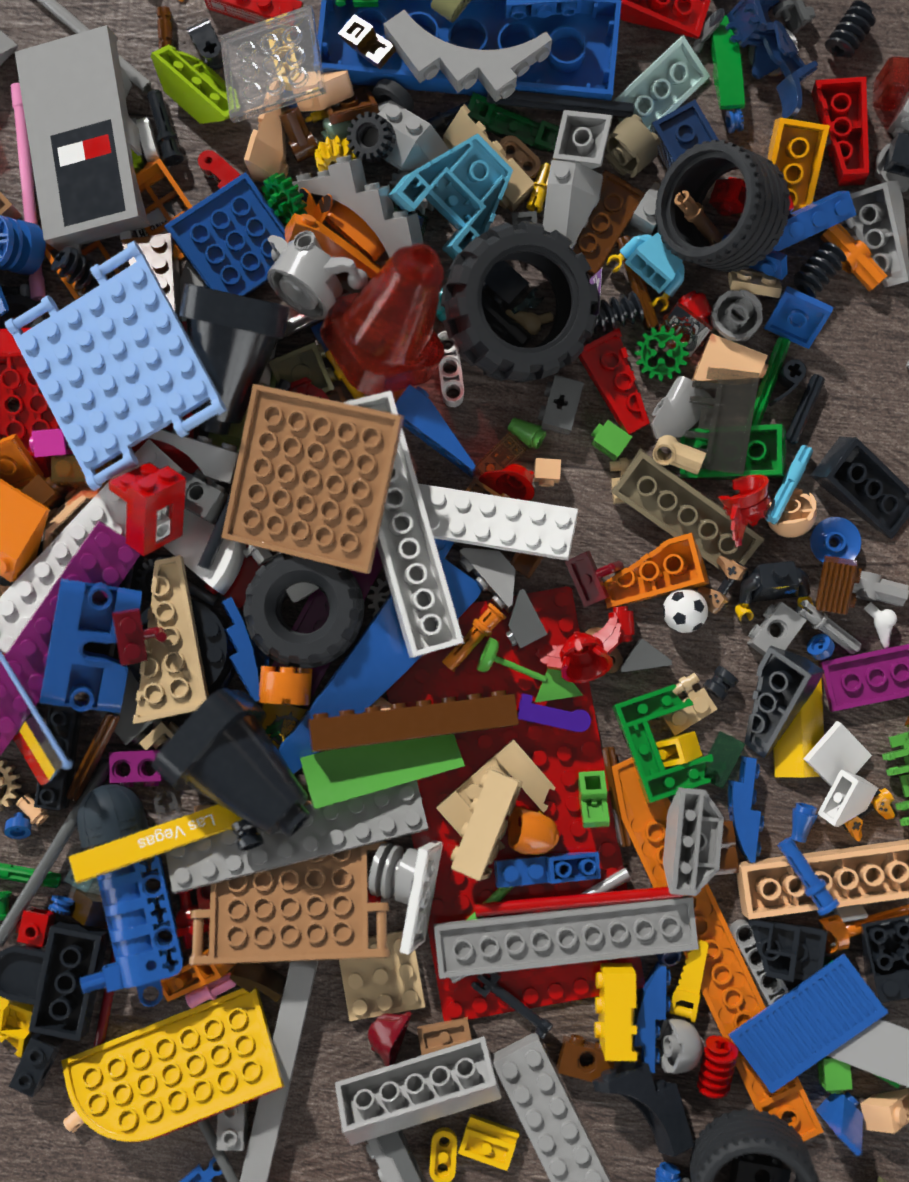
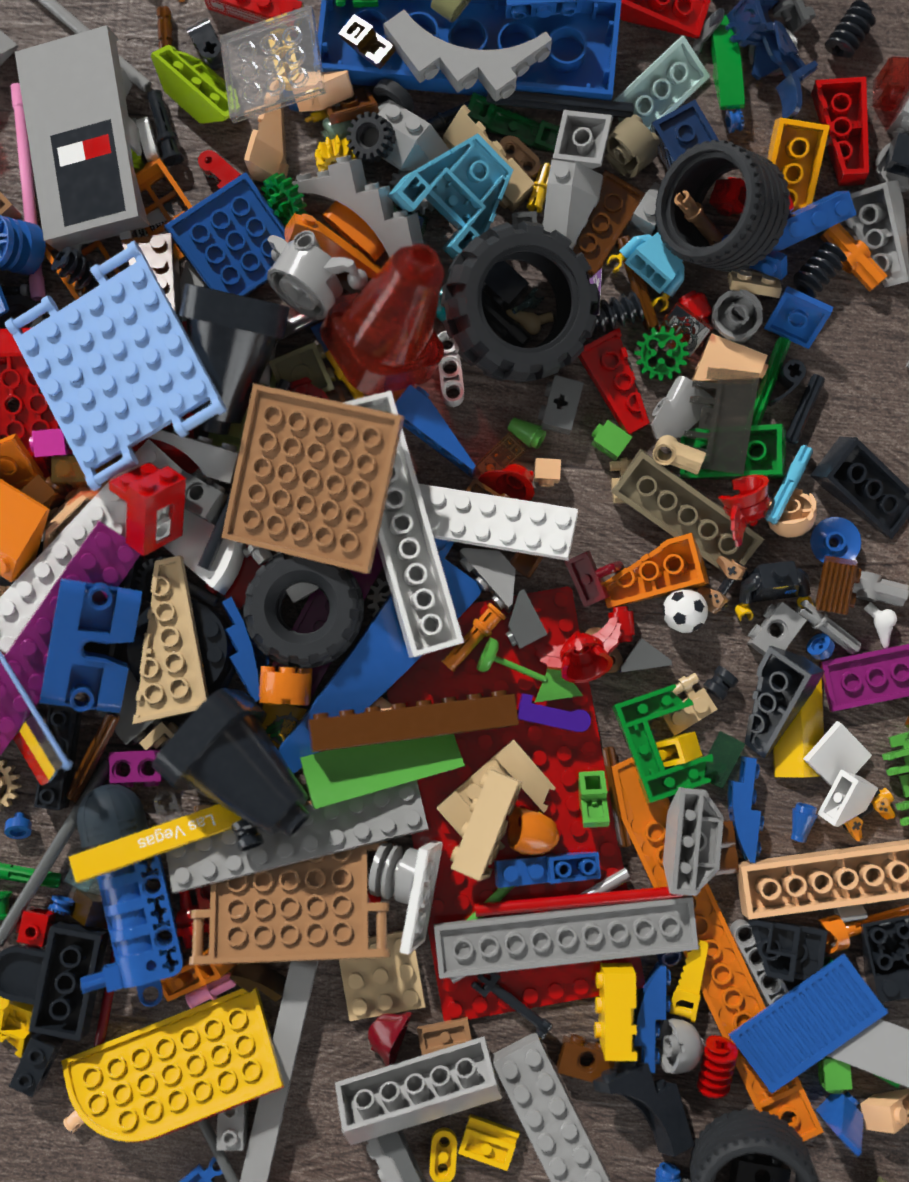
light nougat pin [16,793,49,826] -> none
dark red plate [112,608,167,666] -> none
reddish brown piece [279,107,318,163] -> none
orange piece [299,188,333,224] -> none
blue pin [777,837,840,916] -> none

